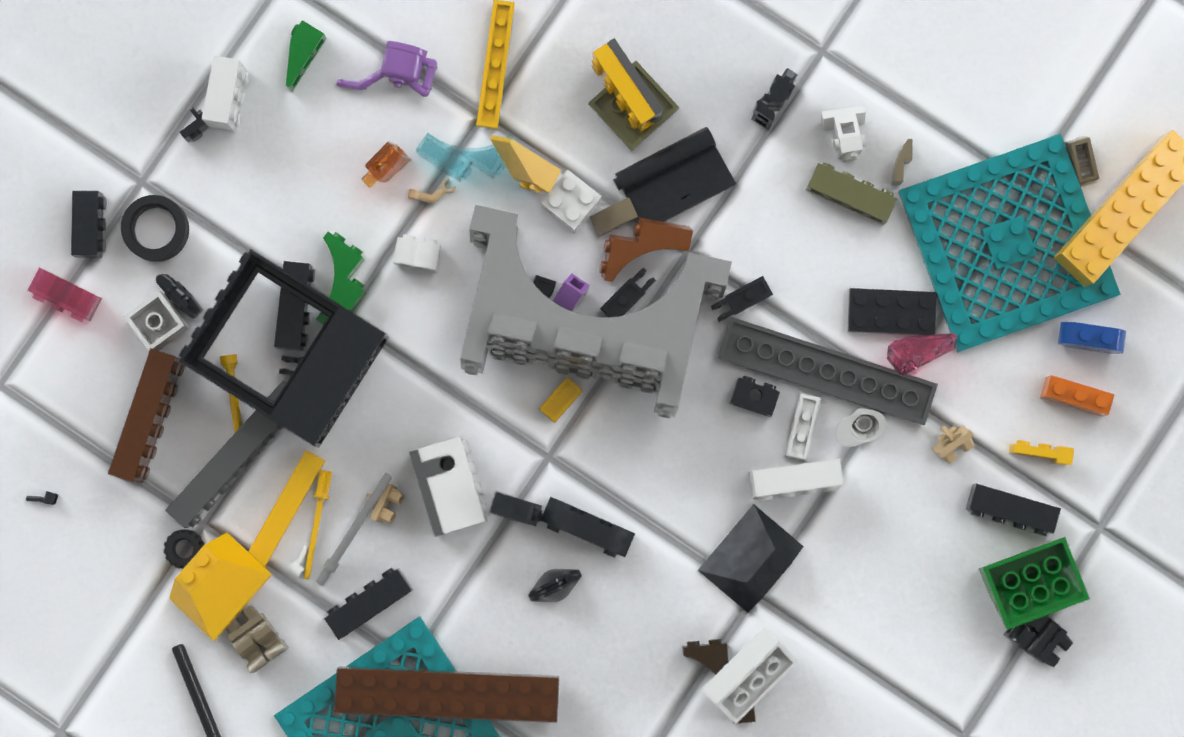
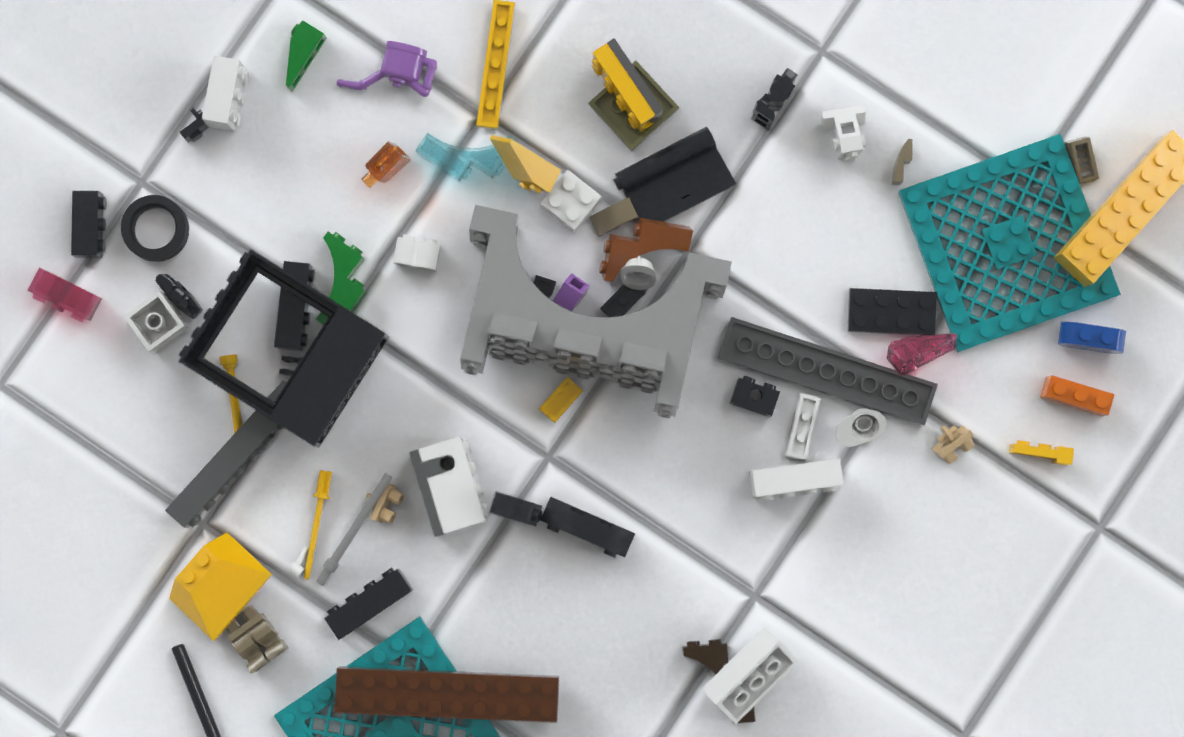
black hand [26,491,58,505] -> none
reddish brown brick [108,348,185,483] -> none
black tyre [163,529,205,569] -> none
yellow tile [248,450,325,567] -> none
tan arm [408,178,456,203] -> none
black hat [528,569,582,602] -> none
black slope [698,504,804,613] -> none
black hinge [710,276,773,322] -> none
olive brick [806,162,898,225] -> none
black brick [966,484,1061,536] -> none
green slope [979,537,1090,630] -> none
black hips [1003,615,1073,667] -> none
none -> white piece [620,256,656,290]

